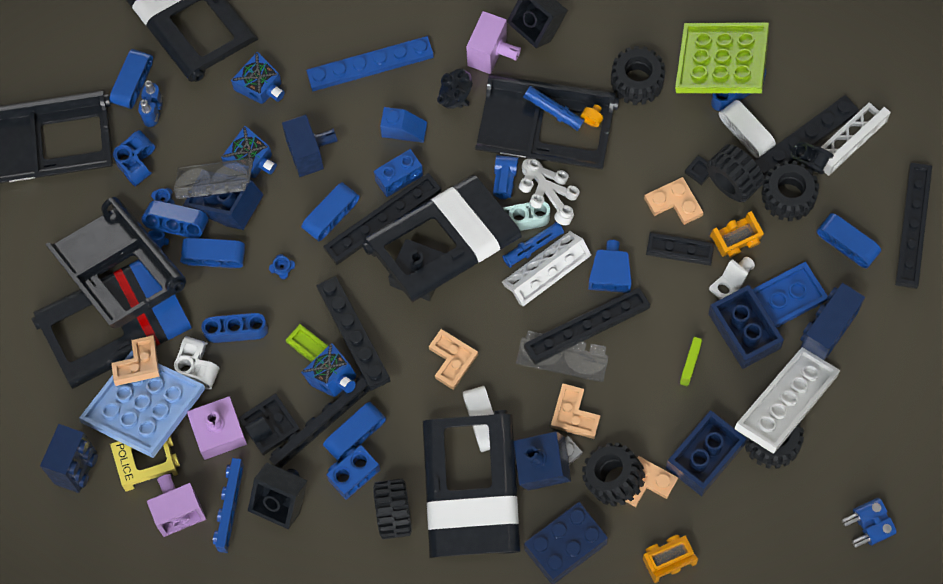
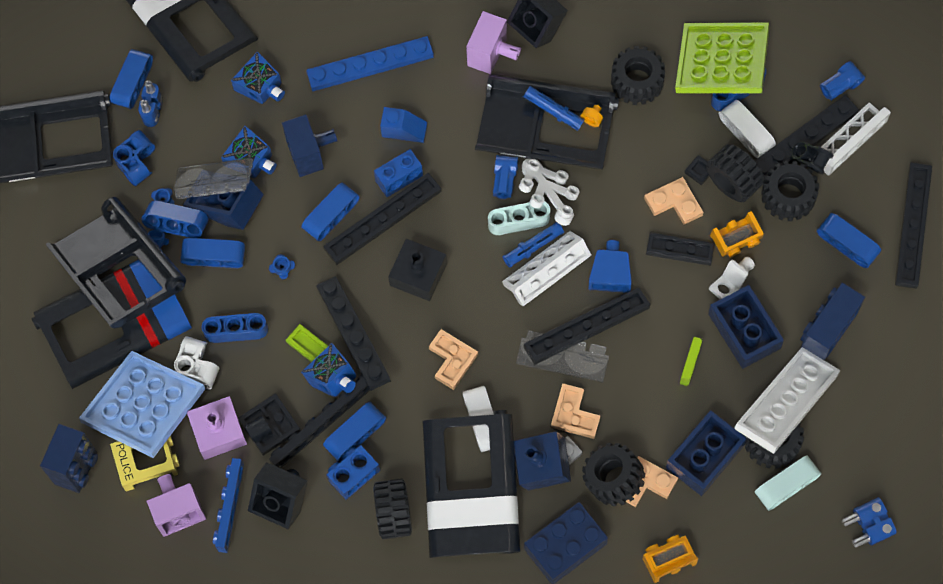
light nougat plate [112,336,160,386] -> none
black piece [362,174,522,303] -> none
black plate [437,69,473,109] -> none
blue plate [752,261,828,328] -> none
none -> light aqua beam [755,455,821,511]
none -> blue piece [820,61,865,101]

